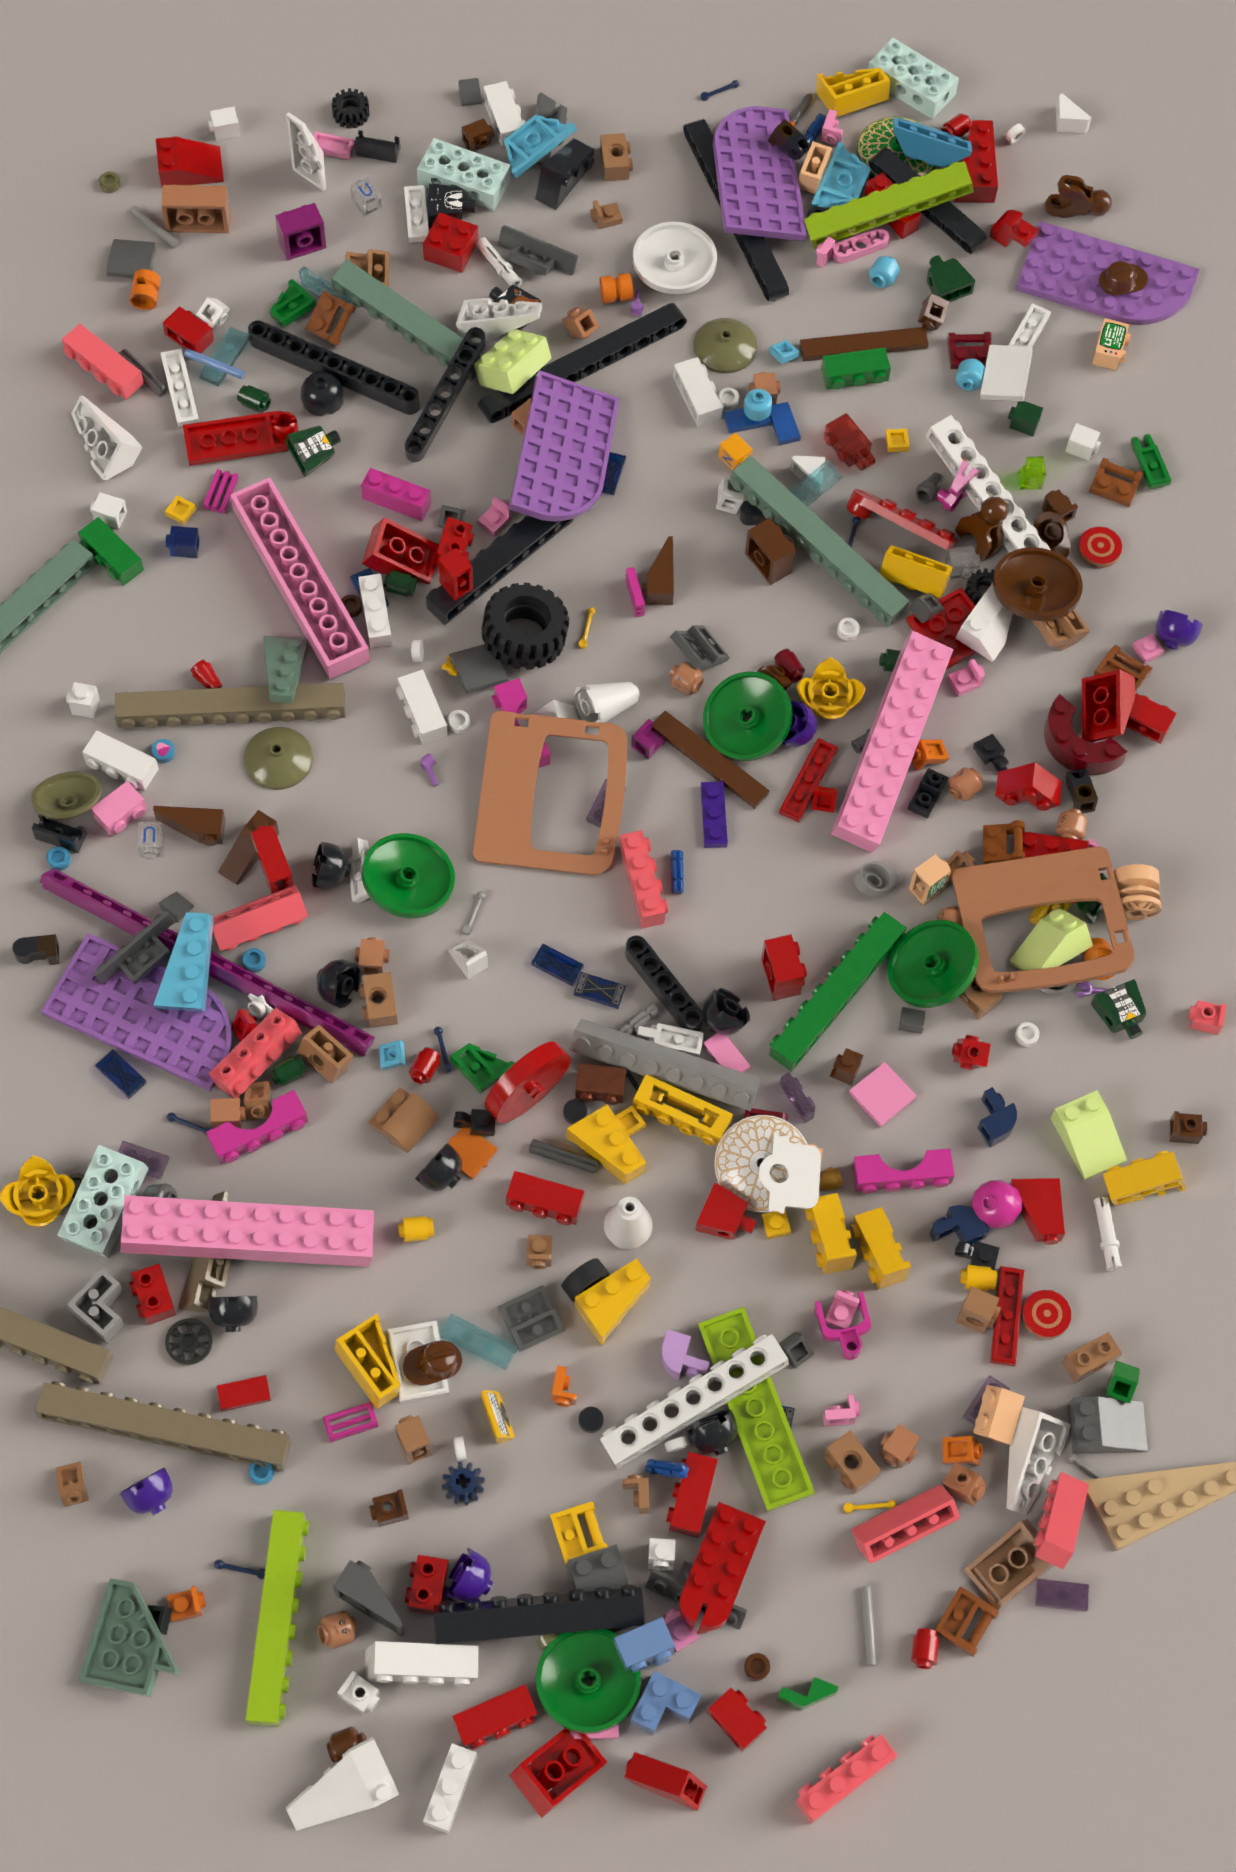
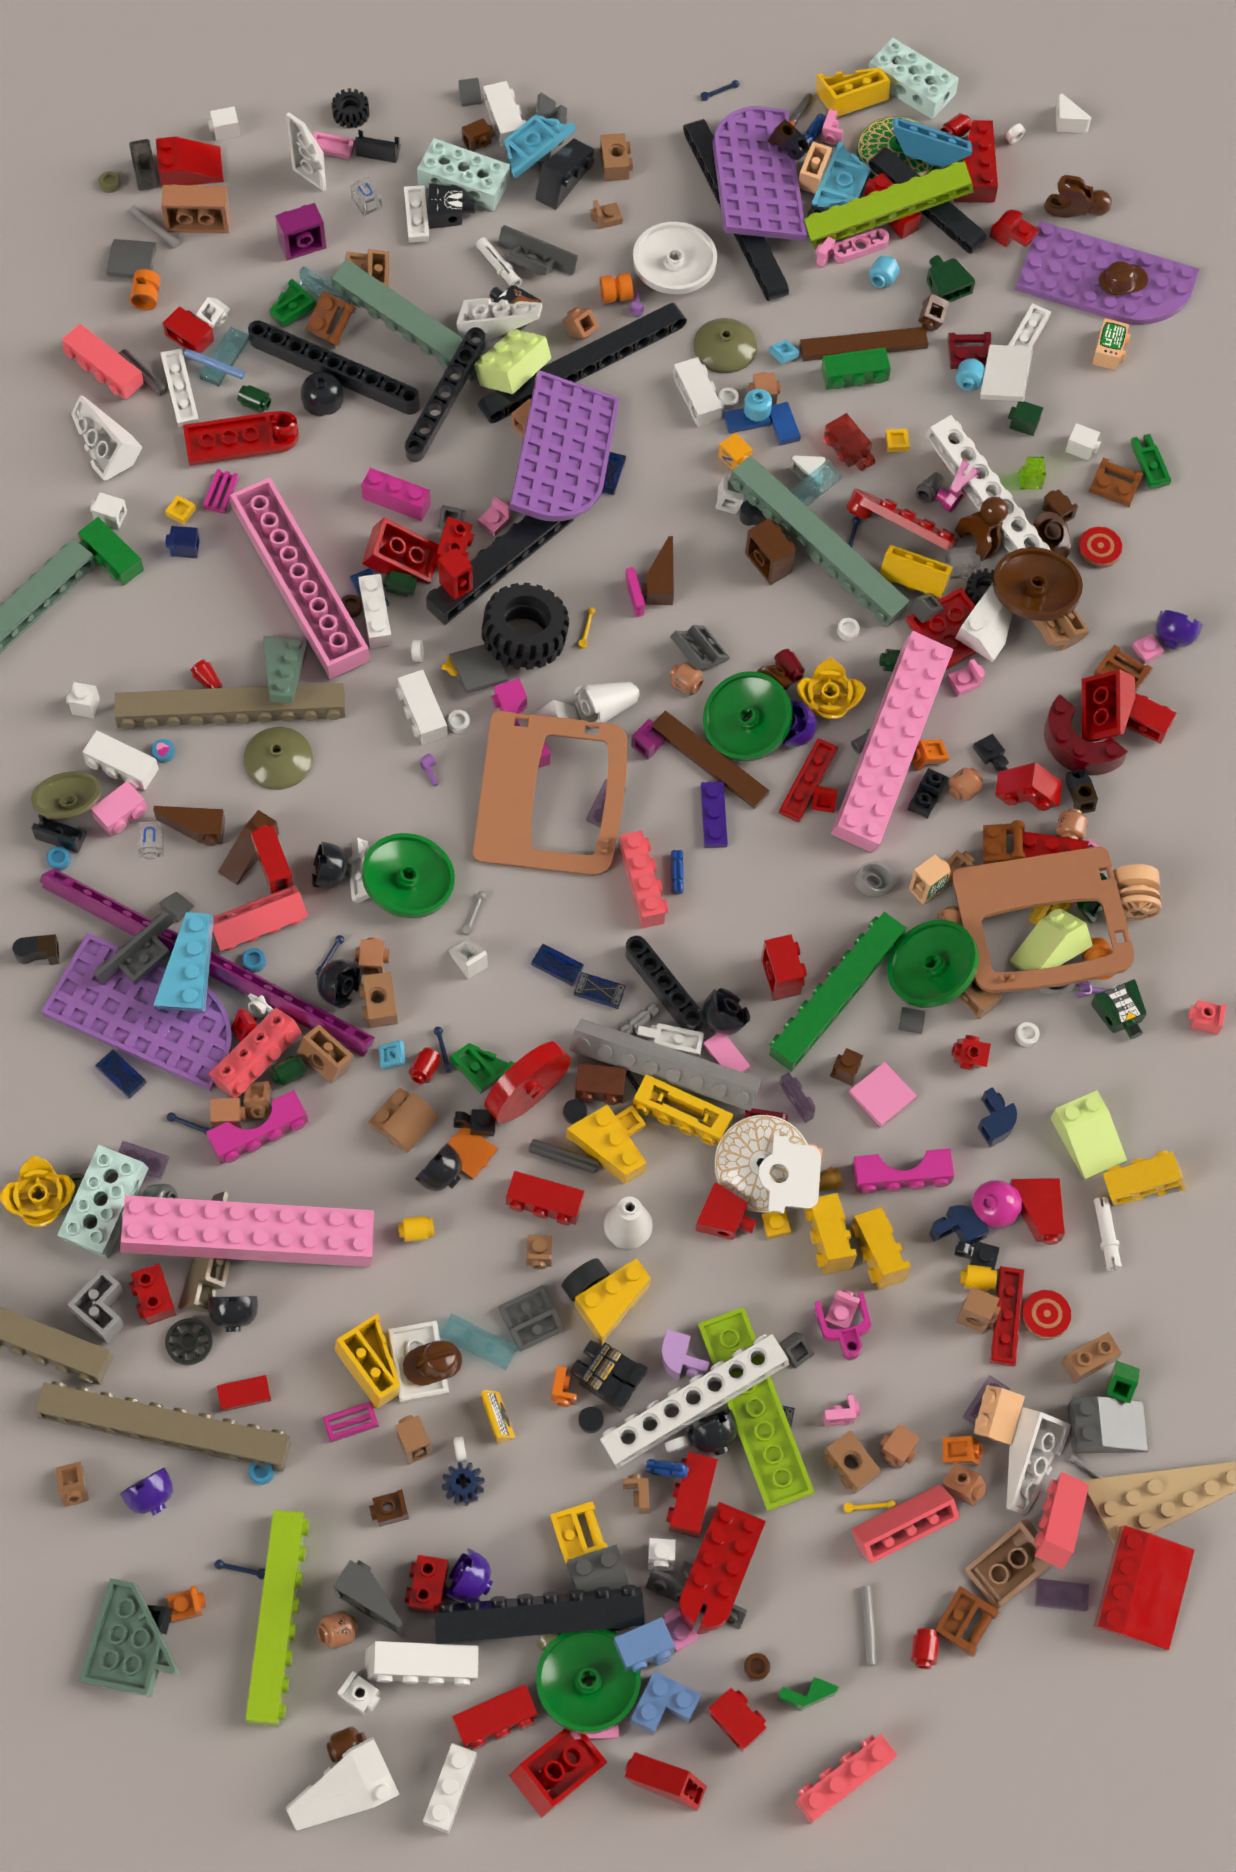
torso [284,426,341,477] -> none
red brick [423,212,478,273] -> none
reddish brown brick [1170,1111,1207,1144] -> none
none -> clear smoke brick [129,139,159,191]
none -> dark blue hinge [315,935,344,975]
none -> black hips [570,1340,648,1413]
none -> red slope [1093,1525,1195,1650]

